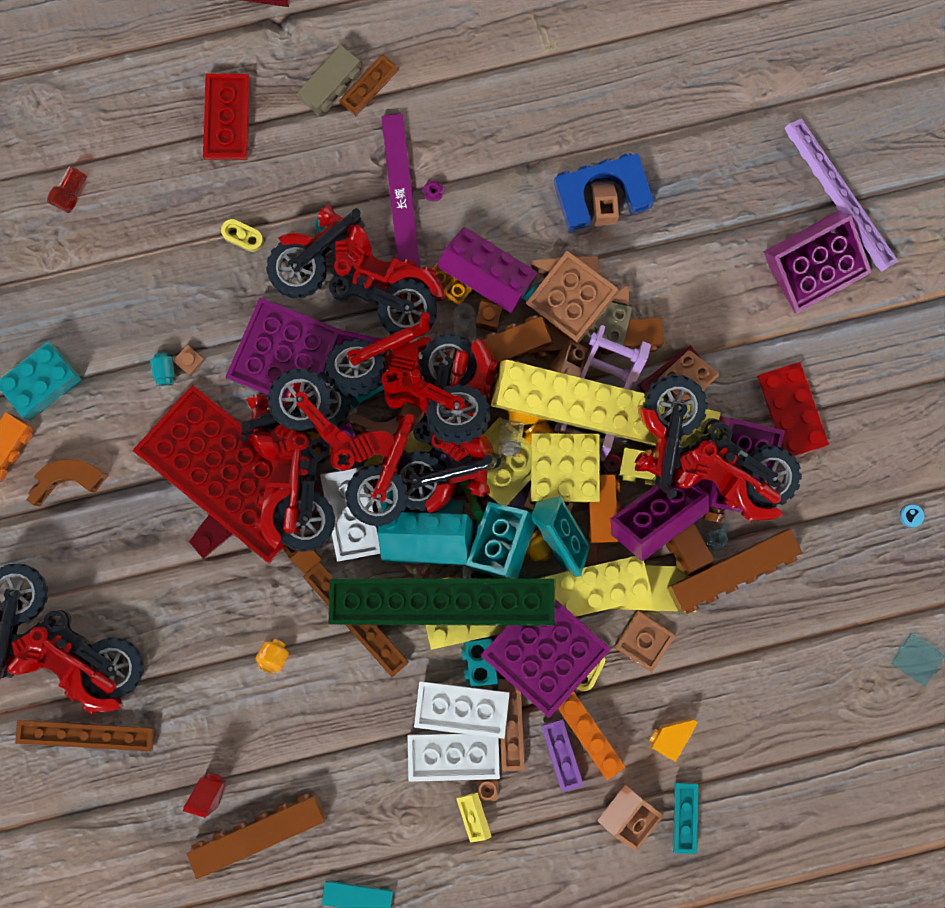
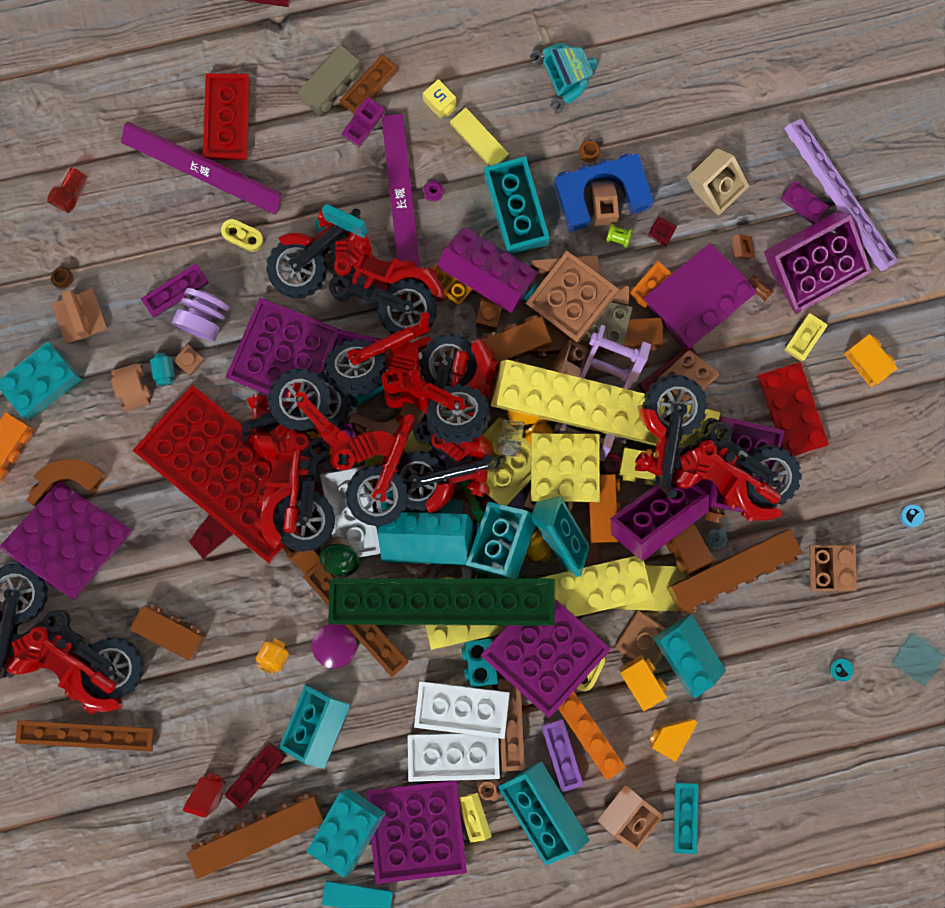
none -> magenta plate [0,481,132,600]
none -> reddish brown plate [51,267,73,289]
none -> nougat bracket [52,289,107,344]
none -> nougat cylinder [111,363,151,412]
none -> magenta tile [121,122,283,215]
none -> dark orange brick [130,603,206,661]
none -> magenta plate [141,263,209,318]
none -> lavender wheel [171,288,229,342]
none -> dark red tile [224,742,287,810]
none -> teal slope [279,685,350,769]
none -> teal brick [306,788,386,878]
none -> magenta dish [312,624,357,669]
none -> dark green piece [319,537,359,576]
none -> teal tile [322,204,368,238]
none -> magenta slope [342,96,385,148]
none -> magenta plate [366,780,467,884]
none -> light yellow brick [423,79,456,119]
none -> light yellow tile [450,108,509,166]
none -> teal brick [483,156,550,255]
none -> teal slope [498,761,590,866]
none -> teal torso [530,43,598,114]
none -> dark orange plate [579,141,600,163]
none -> lime bush [606,223,632,248]
none -> light orange brick [619,655,668,711]
none -> orange plate [629,261,672,309]
none -> magenta slope [642,243,757,349]
none -> dark red tile [647,216,677,247]
none -> teal slope [653,614,726,698]
none -> tan slope [686,148,749,215]
none -> dark orange plate [732,234,754,260]
none -> dark orange pin [748,275,774,302]
none -> magenta plate [780,181,829,224]
none -> light yellow plate [784,313,828,362]
none -> nougat slope [809,545,857,591]
none -> teal tile [829,659,854,682]
none -> light orange brick [843,334,898,388]

